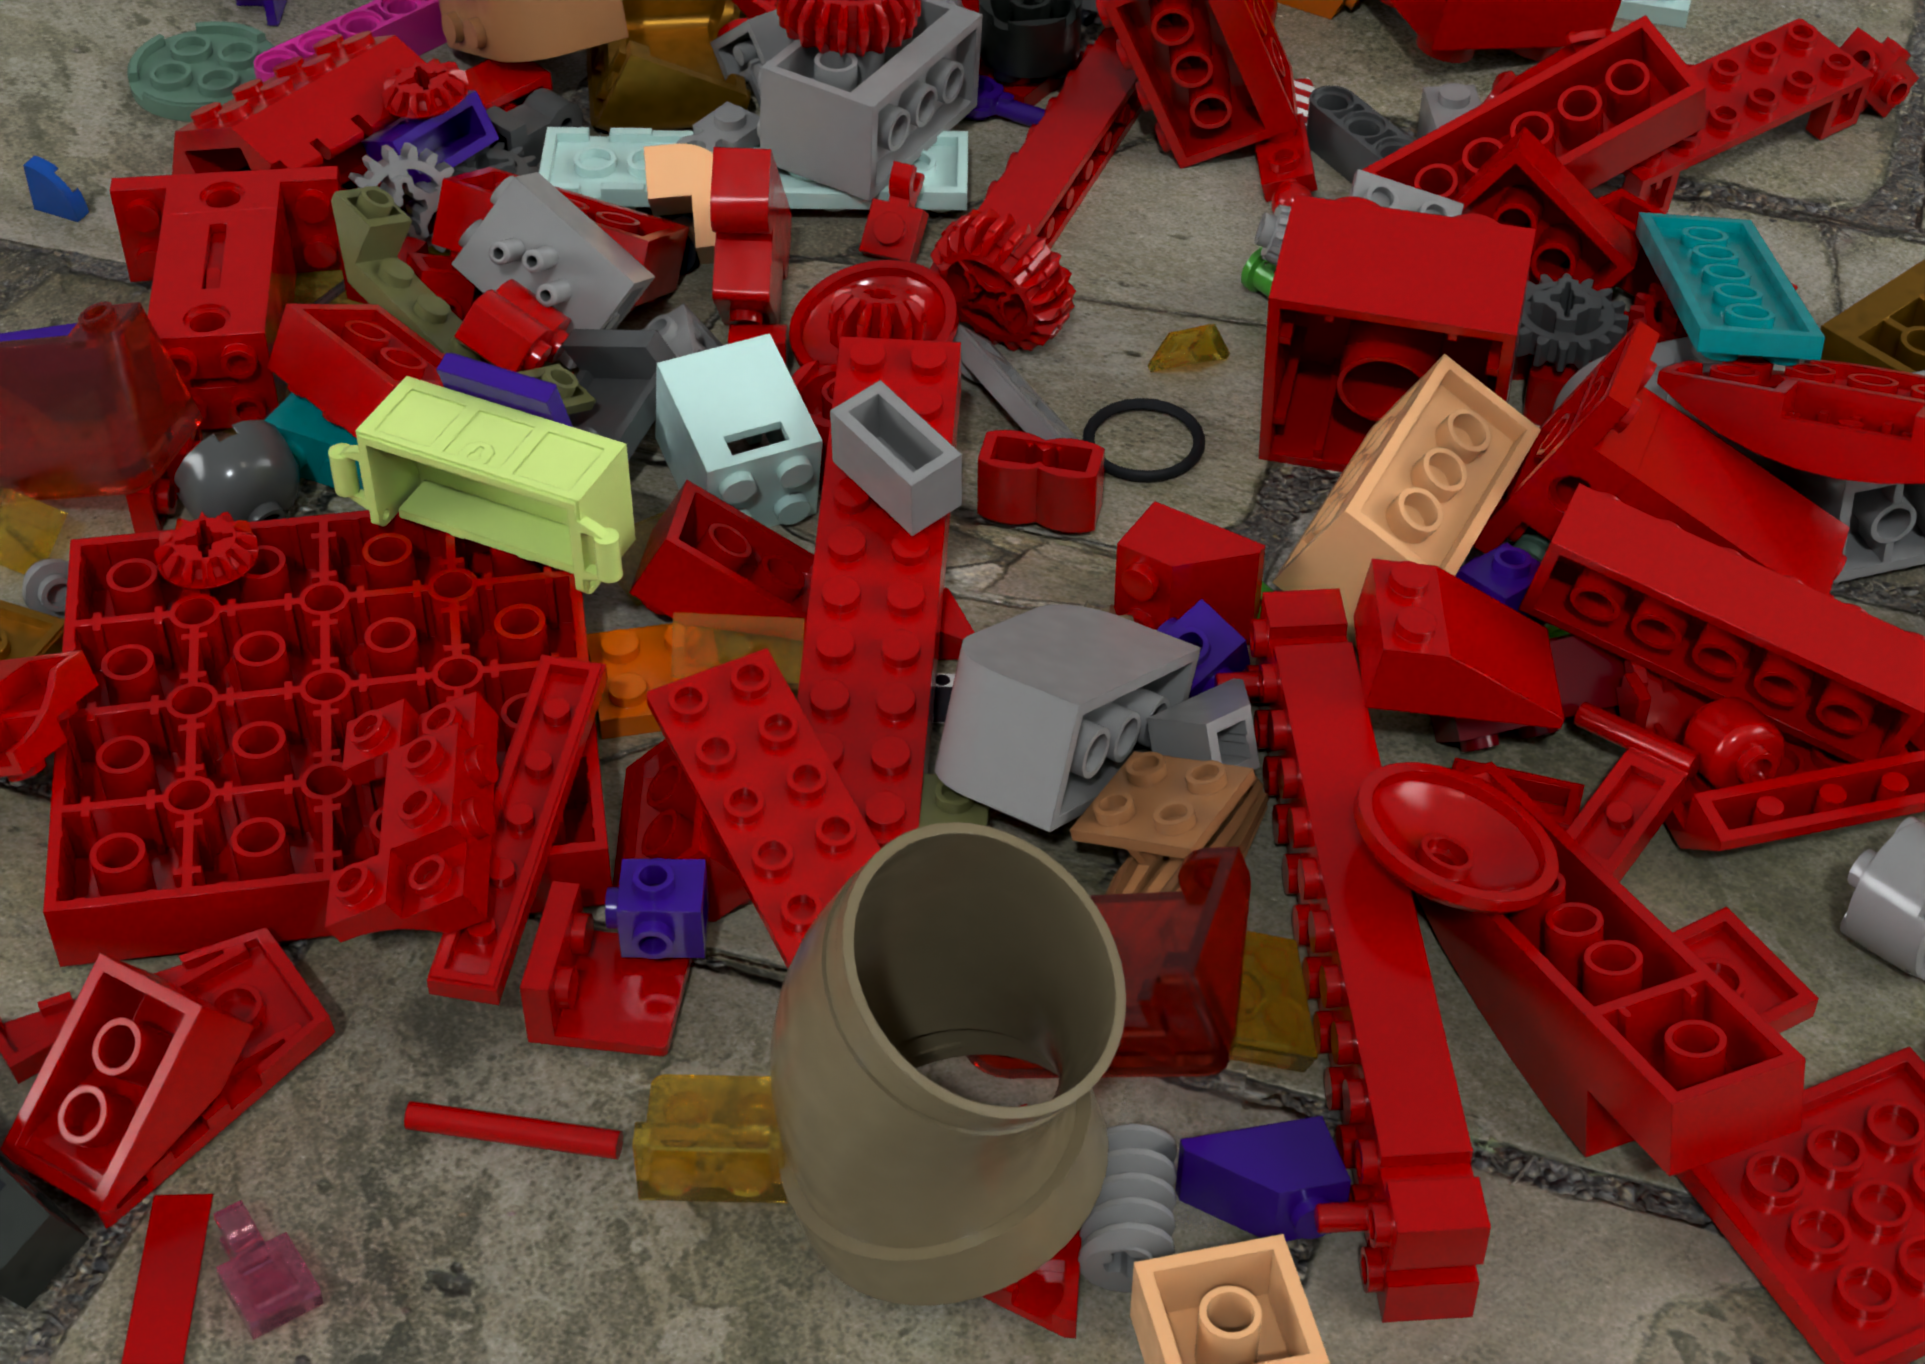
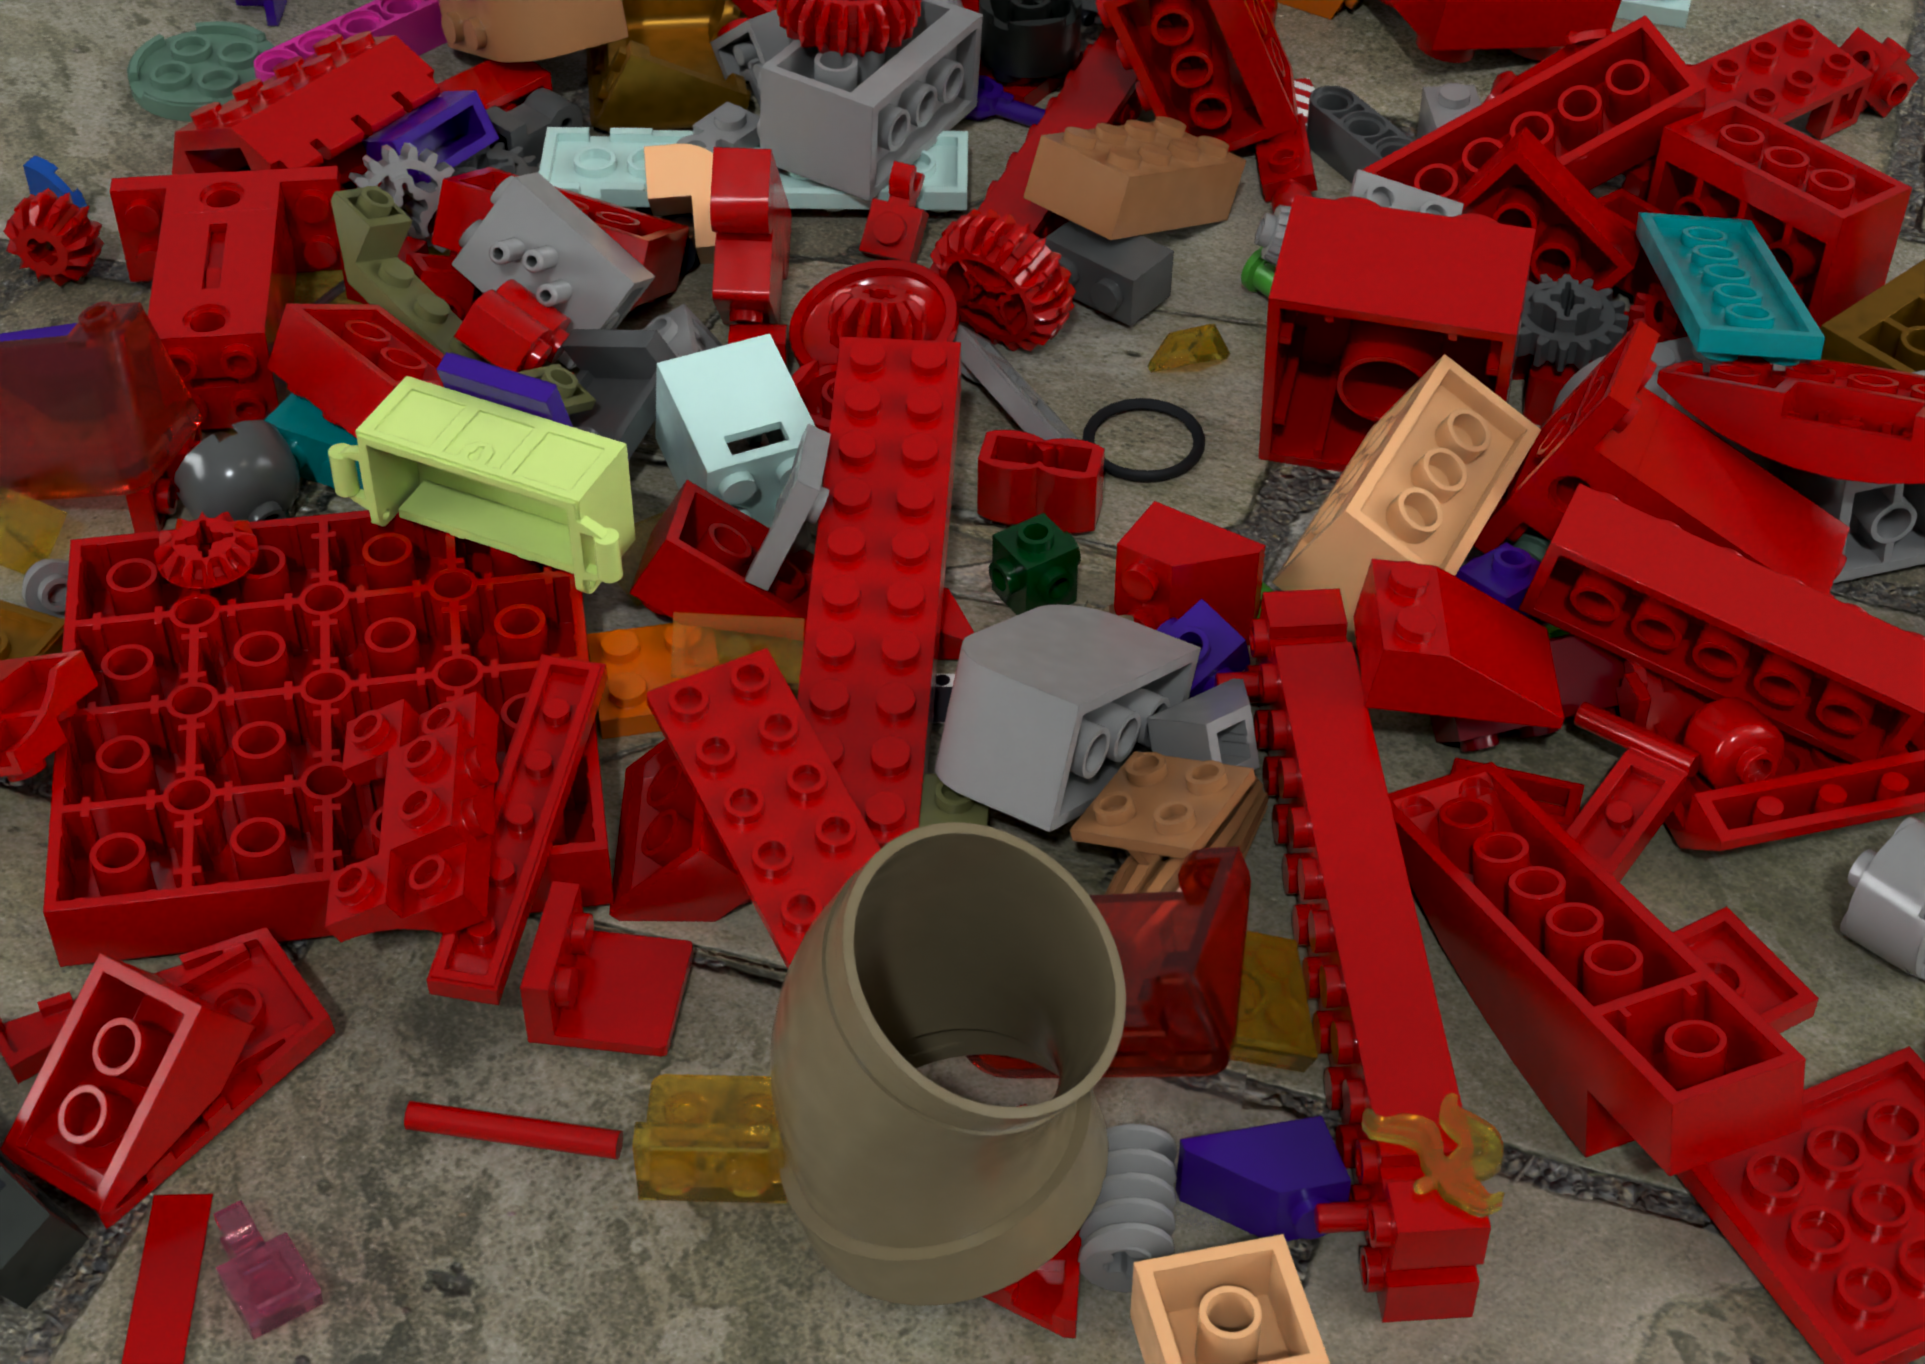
red gear [381,58,469,119] -> none
dark purple brick [605,858,710,959] -> none
light grey piece [830,380,962,536] -> none
red dish [1353,762,1559,914] -> none
none -> red gear [3,188,105,287]
none -> light grey plate [745,424,831,591]
none -> dark green brick [989,513,1081,615]
none -> medium nougat brick [1023,116,1246,240]
none -> dark grey brick [1045,220,1174,326]
none -> clear yellow piece [1361,1093,1505,1218]
none -> red brick [1647,99,1913,328]

